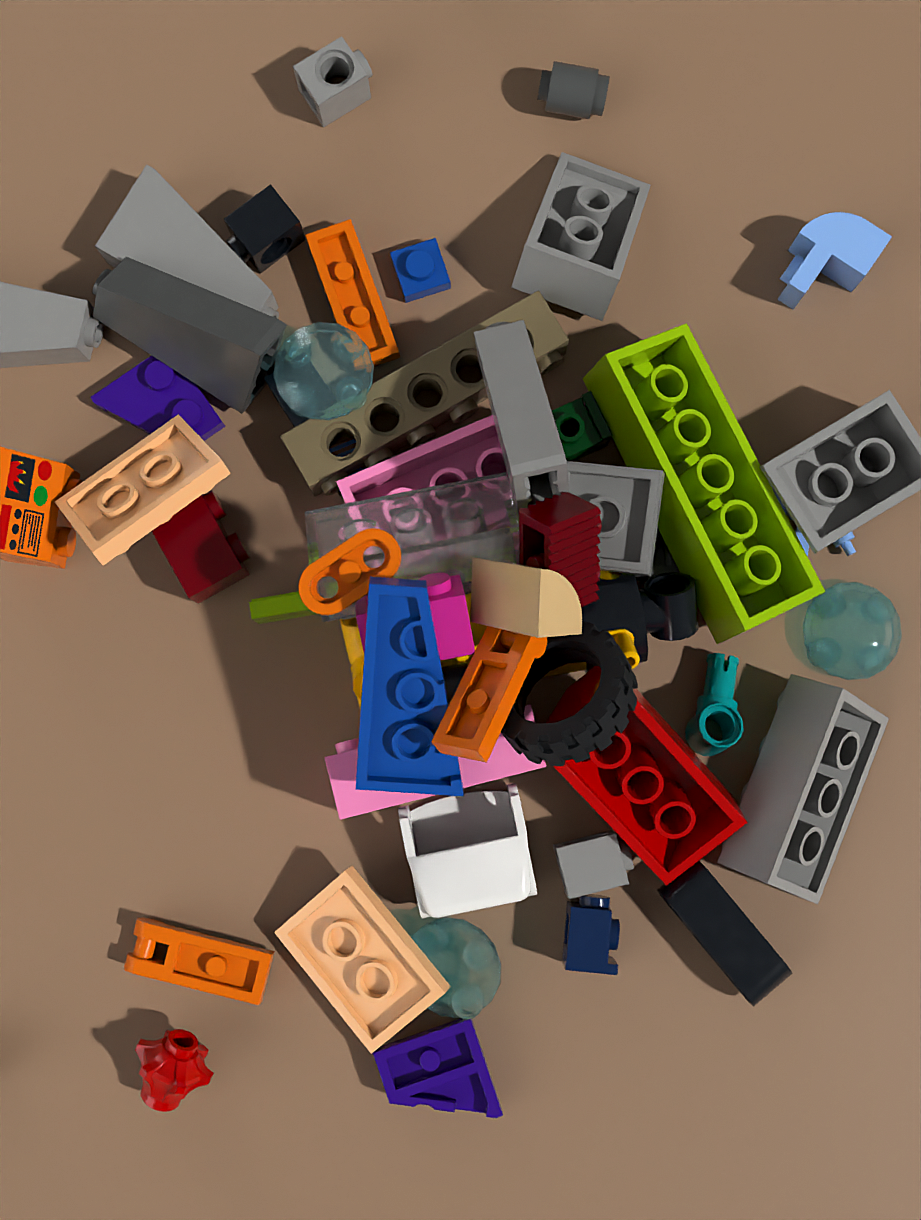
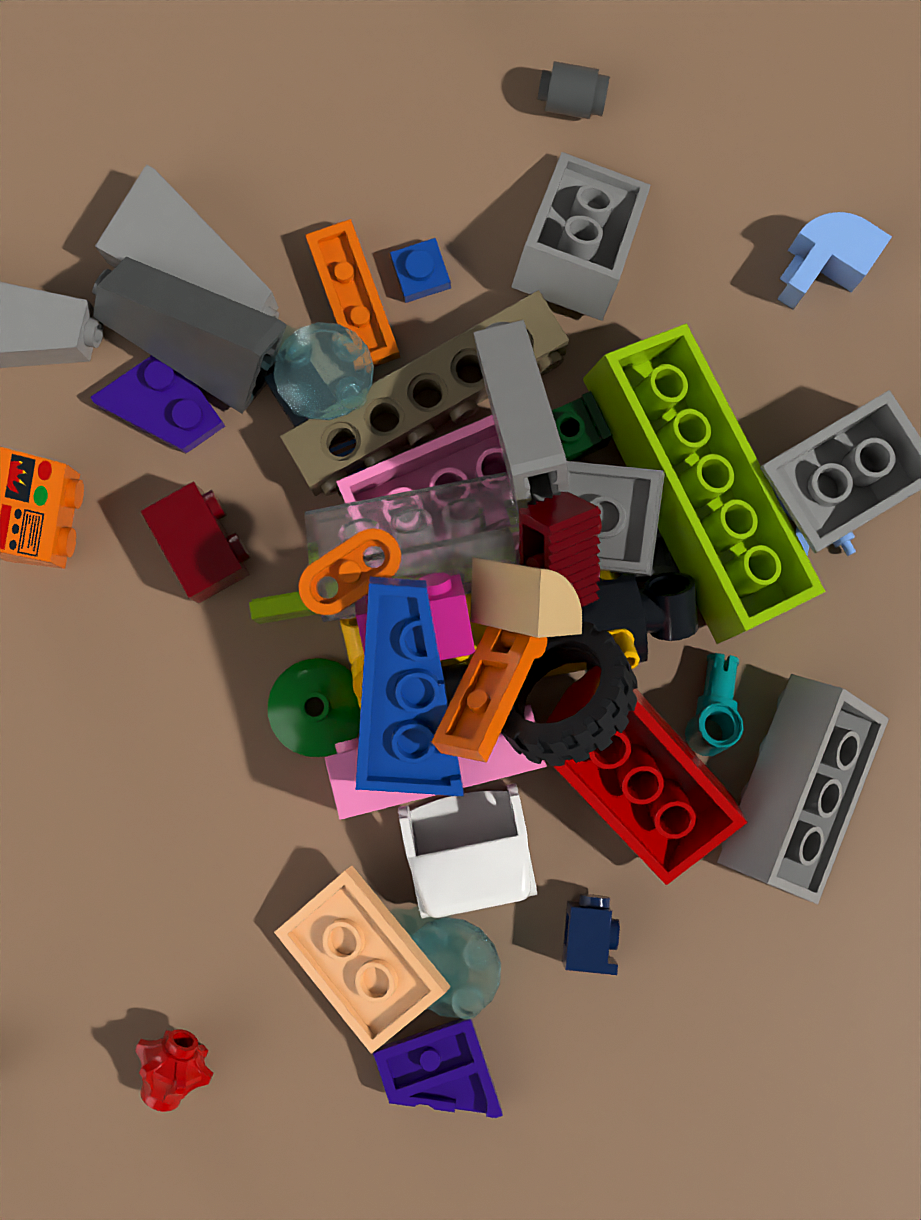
light nougat plate [55,414,231,566] -> none
orange plate [124,917,275,1005] -> none
black brick [224,184,306,274] -> none
light grey brick [293,36,373,127] -> none
light grey brick [553,830,634,899] -> none
black beam [657,861,793,1007] -> none
clear light blue dish [802,582,902,680] -> none
none -> green dish [268,658,361,757]

